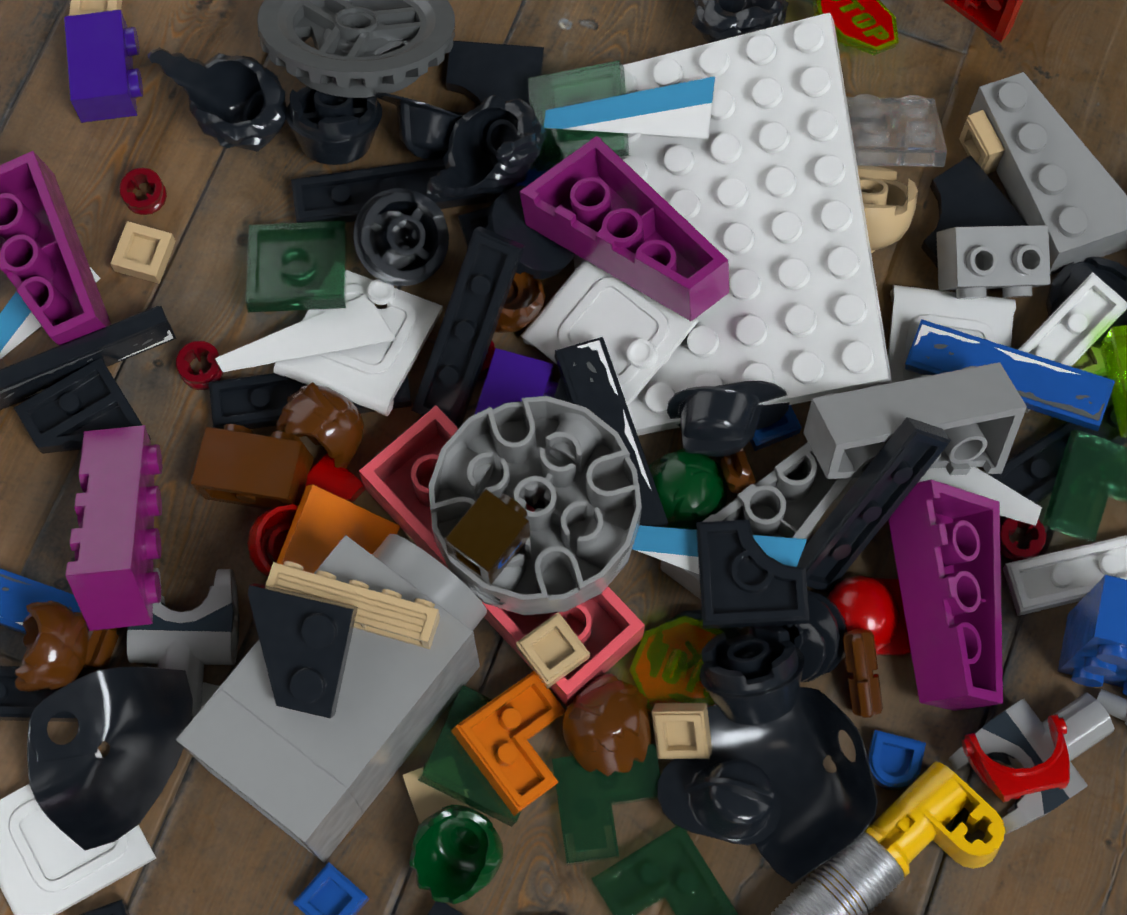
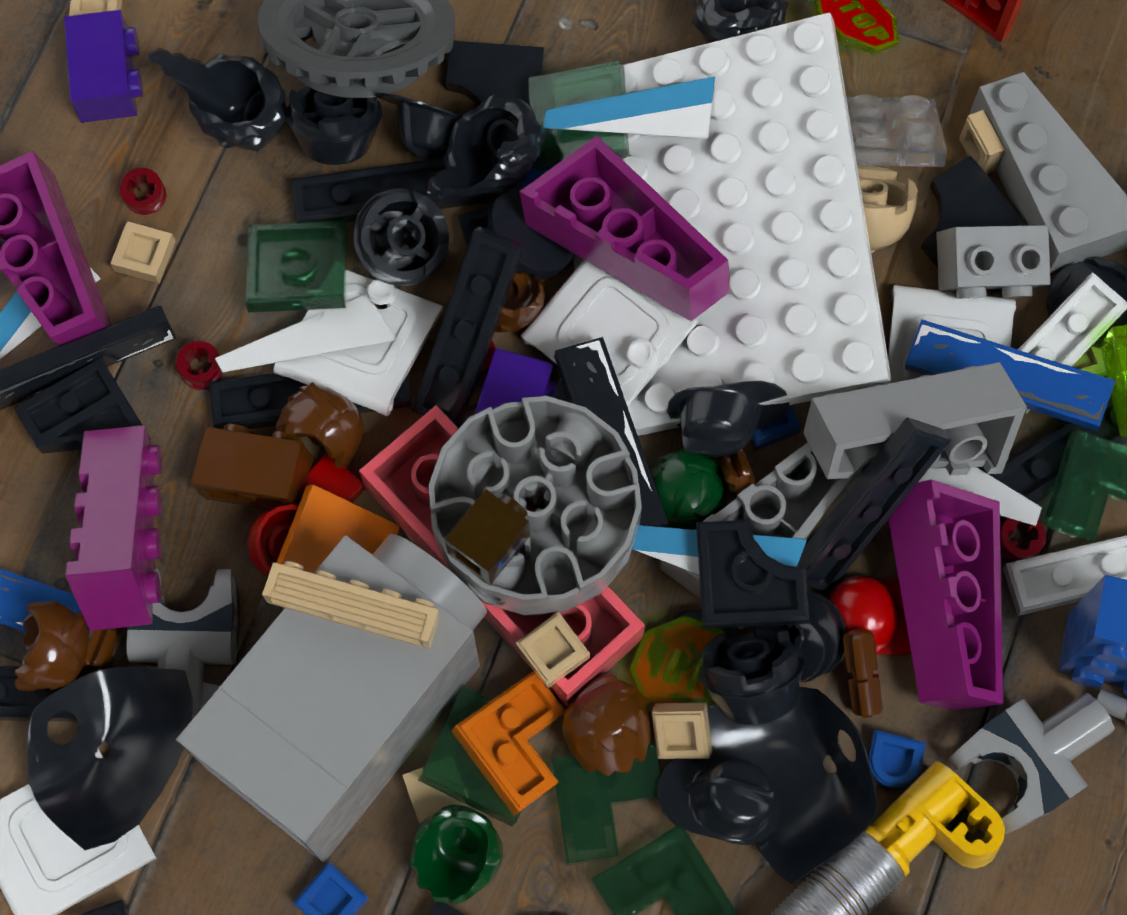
black wing [248,583,358,718] -> none
red helmet [962,714,1070,802] -> none

